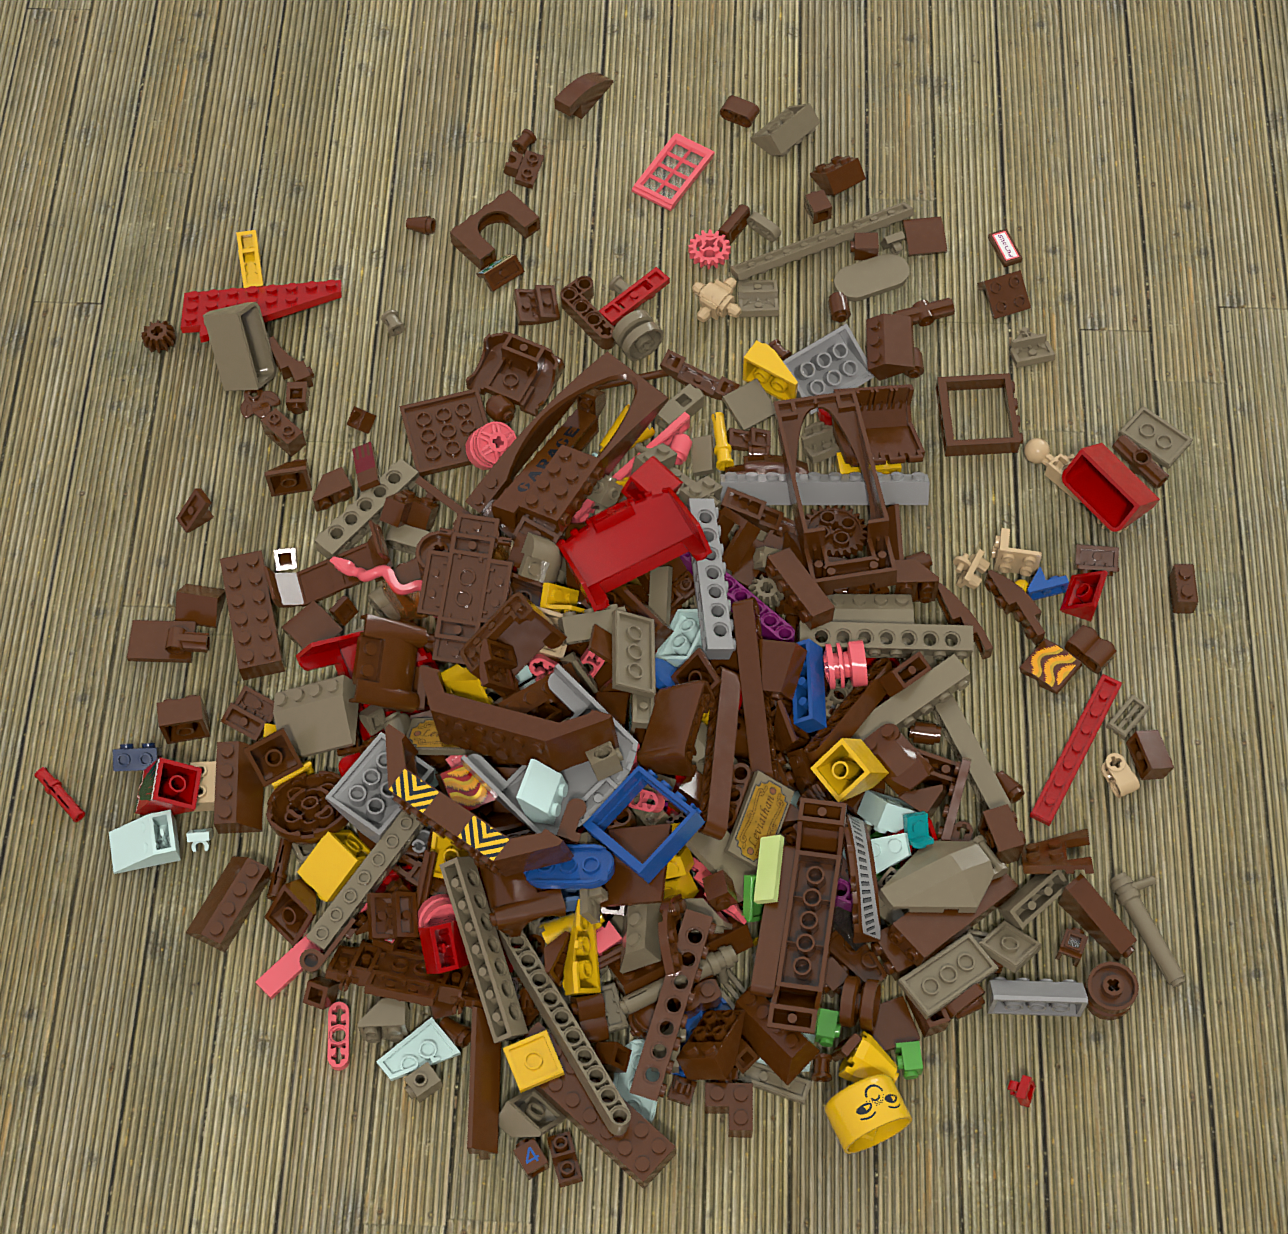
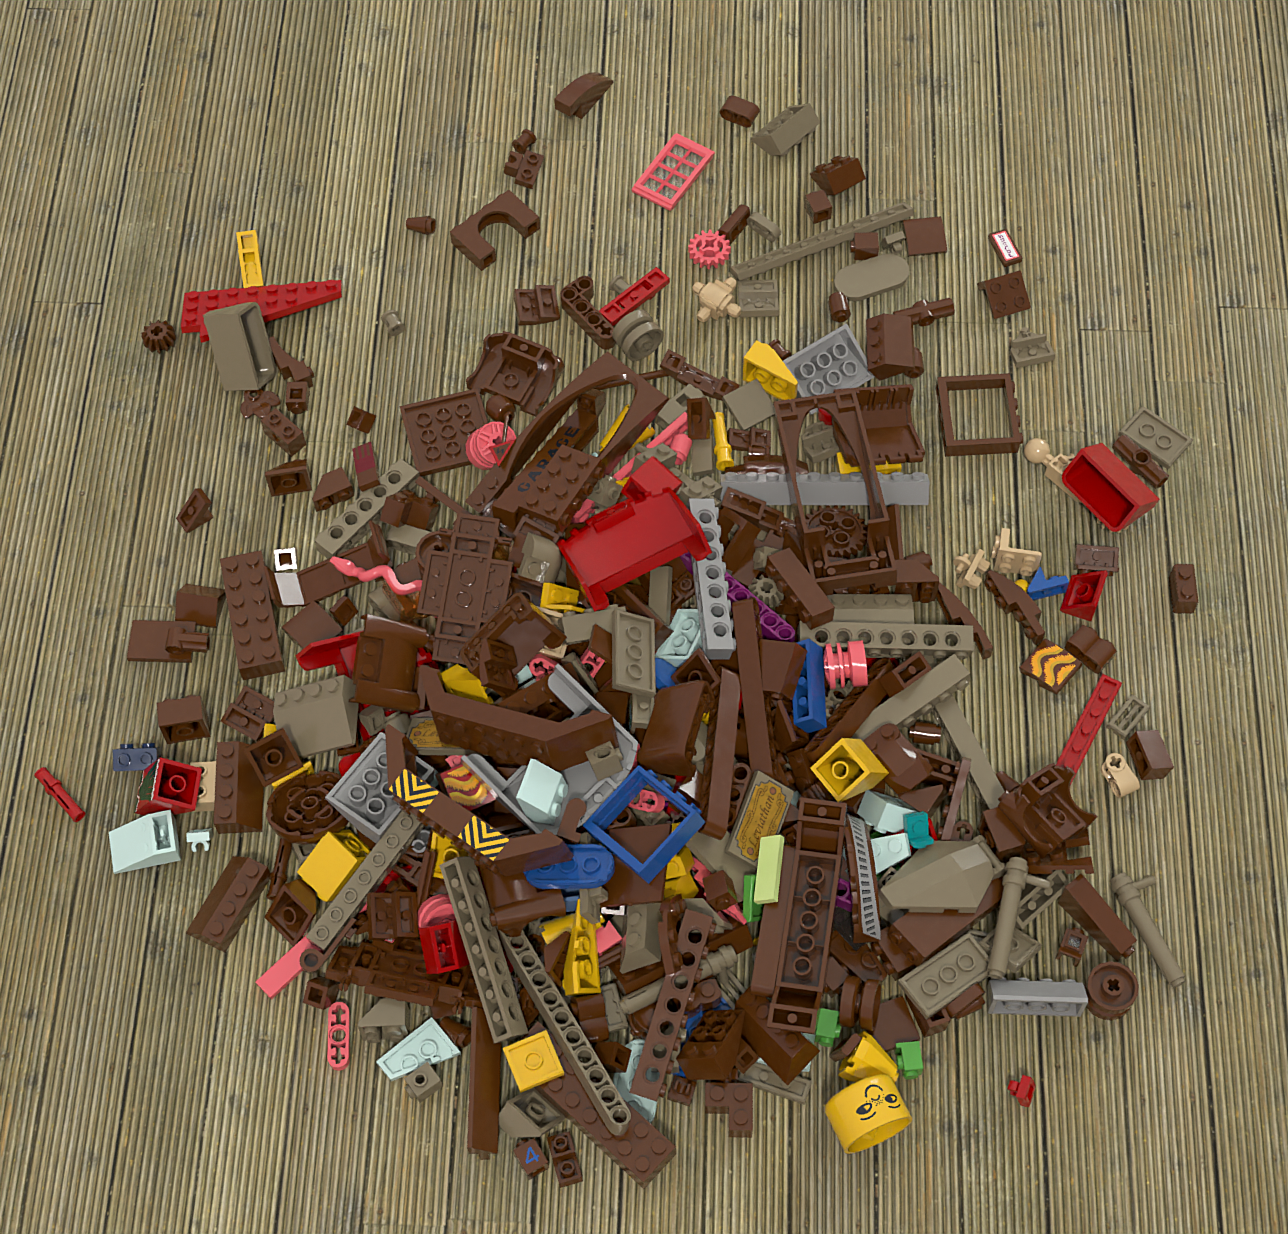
reddish brown panel [476,254,525,291] -> none
reddish brown bush [811,1053,832,1082] -> none
none -> piece [489,414,517,468]
none -> reddish brown slope [687,398,716,440]
none -> dark tan cylinder [987,857,1050,980]
none -> reddish brown piece [998,763,1098,859]

